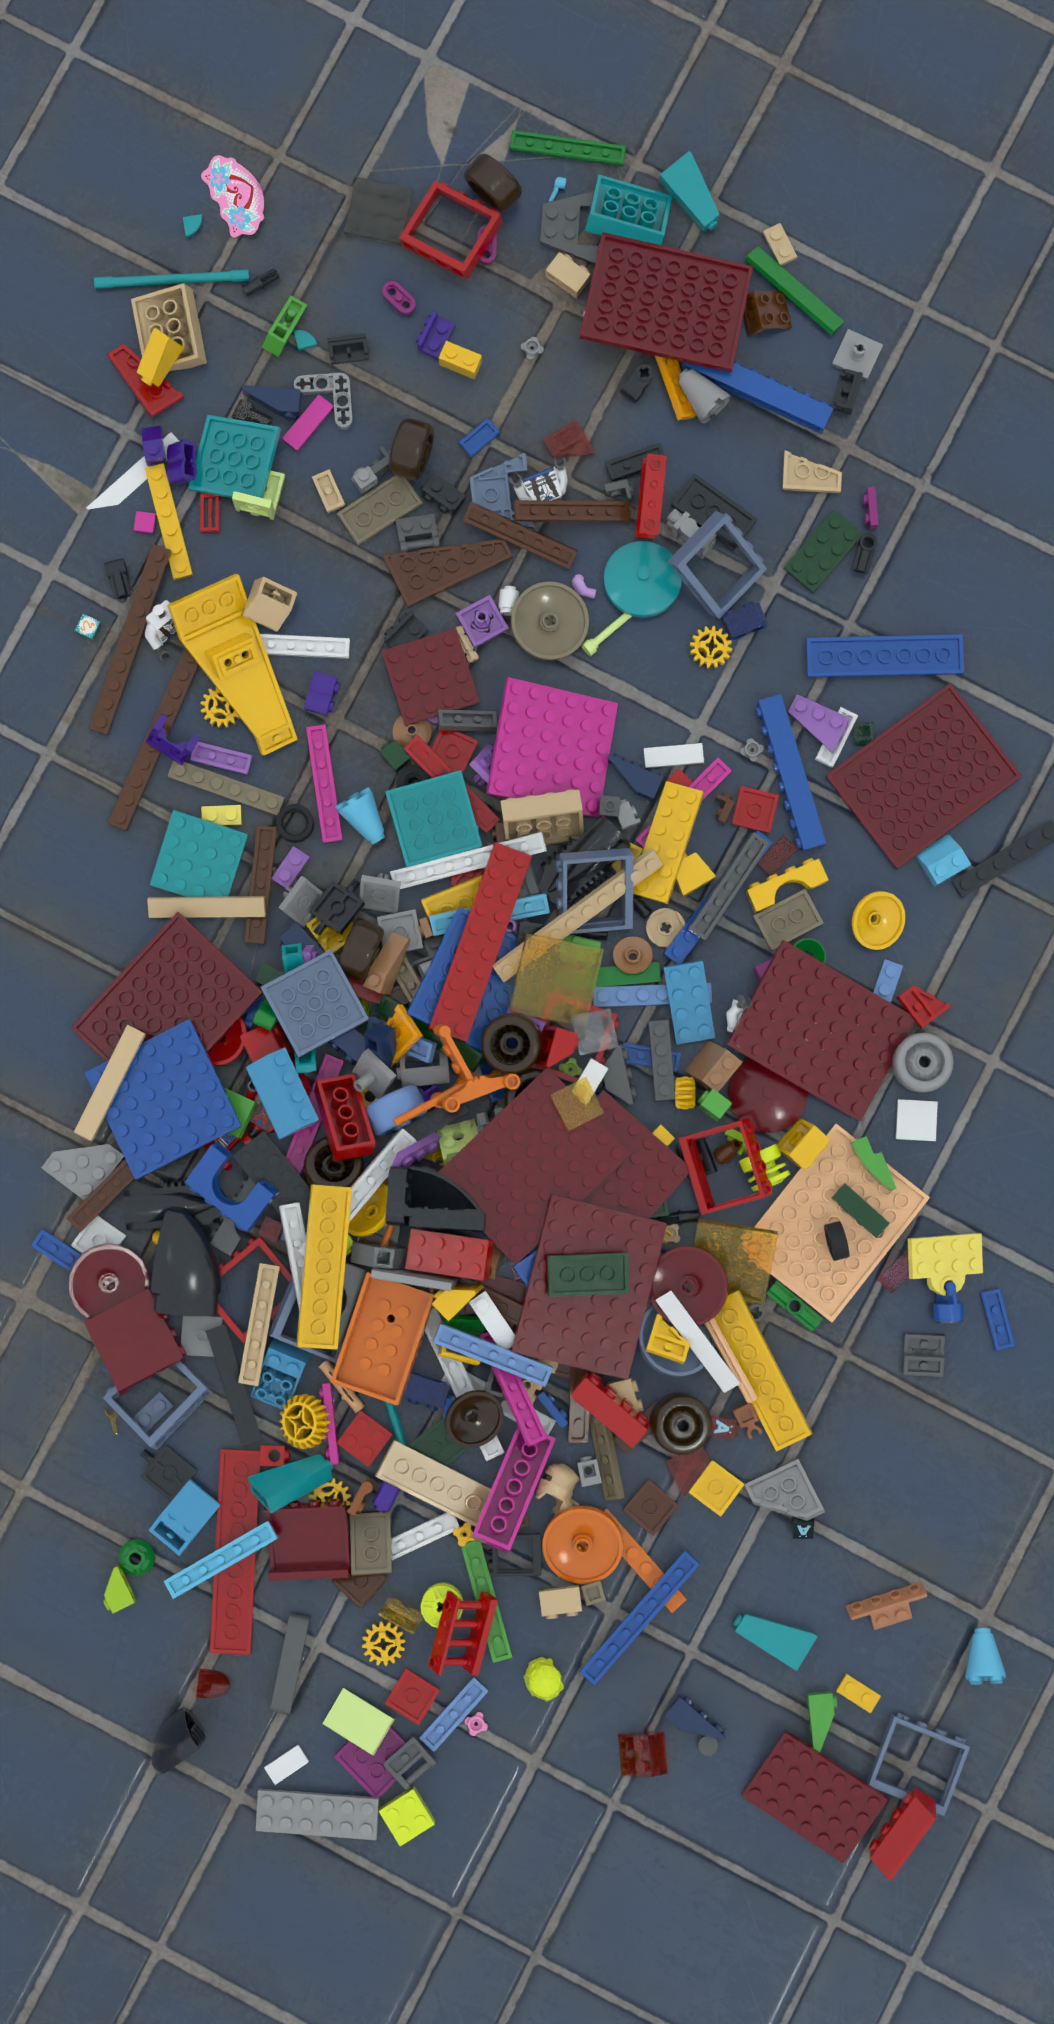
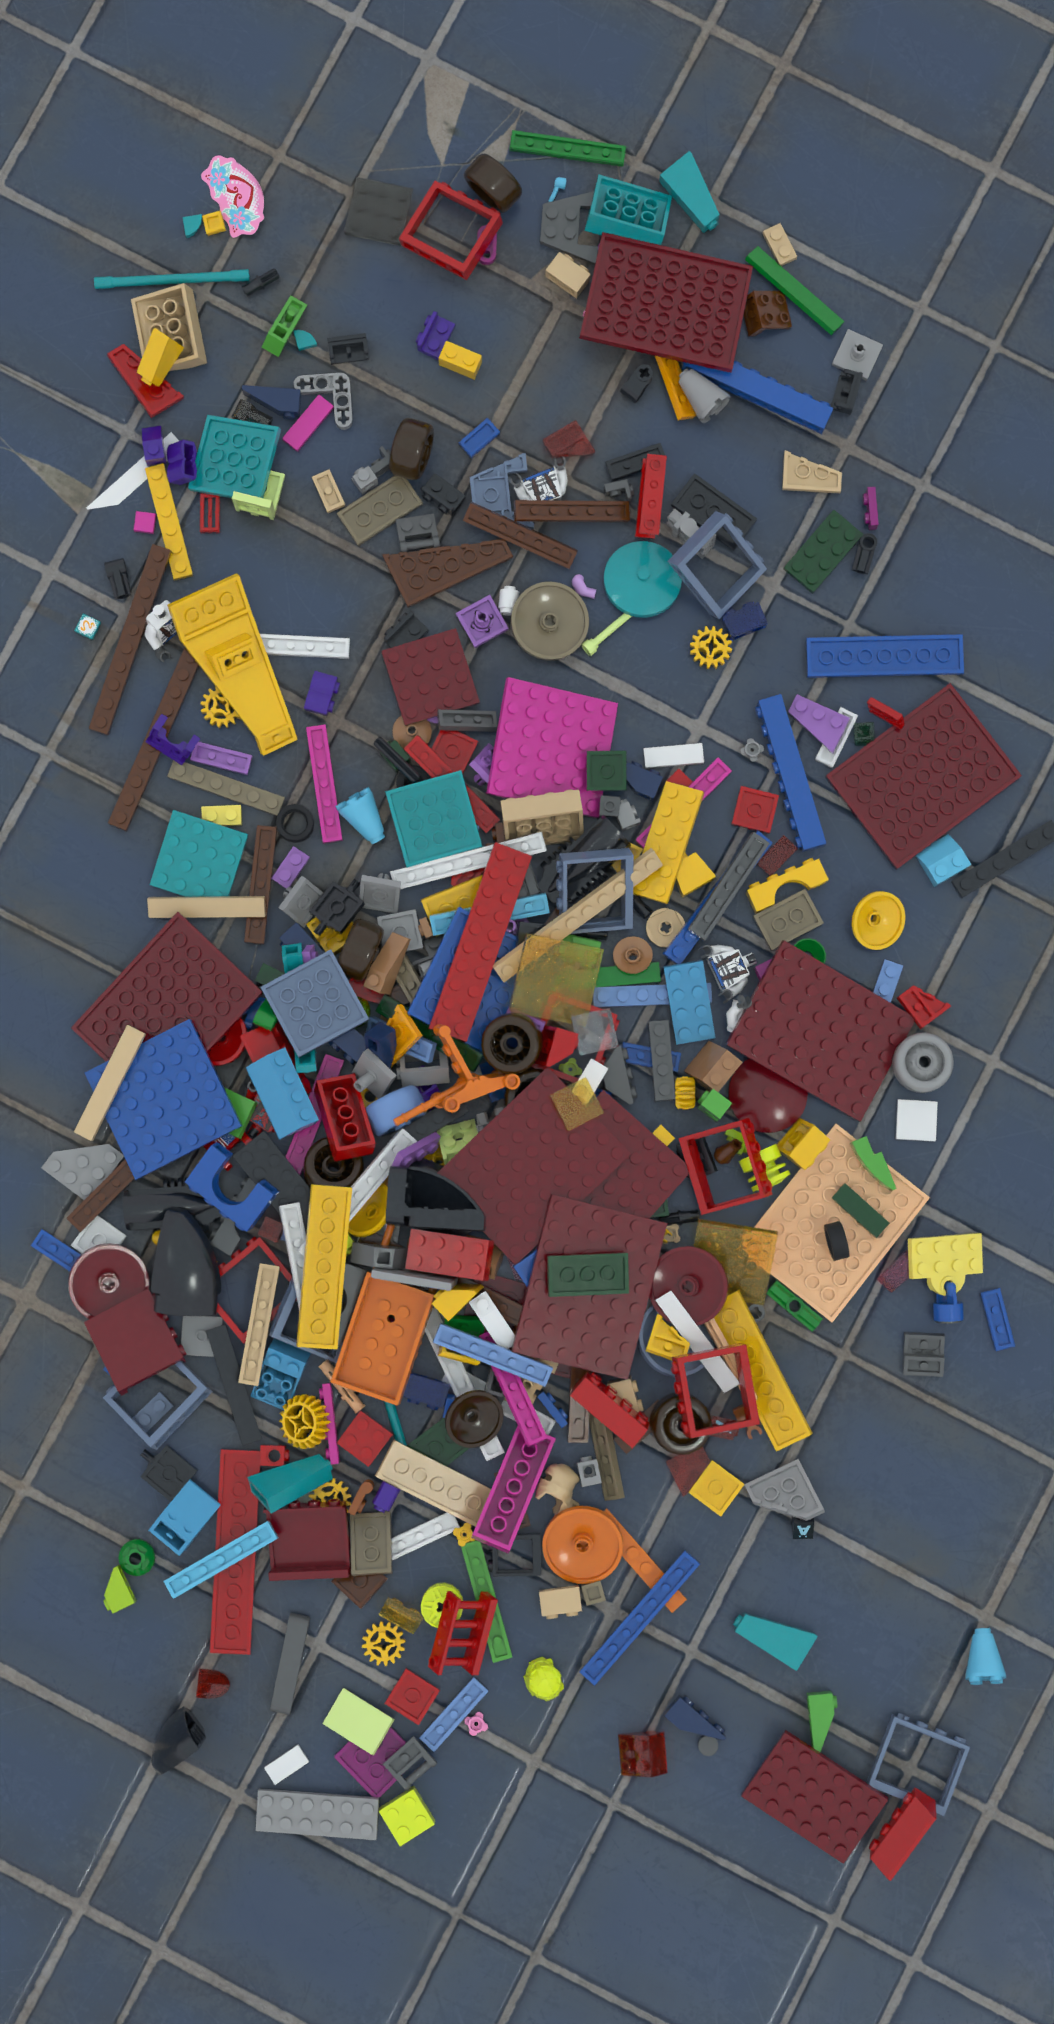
clear yellow hand [104,1408,119,1435] -> none
tan slope [242,577,297,632] -> none
magenta plate [382,281,416,315] -> none
tan axle [456,626,479,663] -> none
light grey plate [521,337,544,360] -> none
reddish brown plate [622,1479,679,1536] -> none
reddish brown bracket [715,793,735,825] -> none
yellow plate [835,1673,881,1713] -> none
nougat bracket [846,1582,927,1630] -> none
none -> yellow tile [202,211,226,236]
none -> black axle [373,737,420,784]
none -> dark green plate [587,751,627,791]
none -> red window [671,1343,760,1438]
none -> torso [699,945,757,1004]
none -> red tile [867,697,905,730]

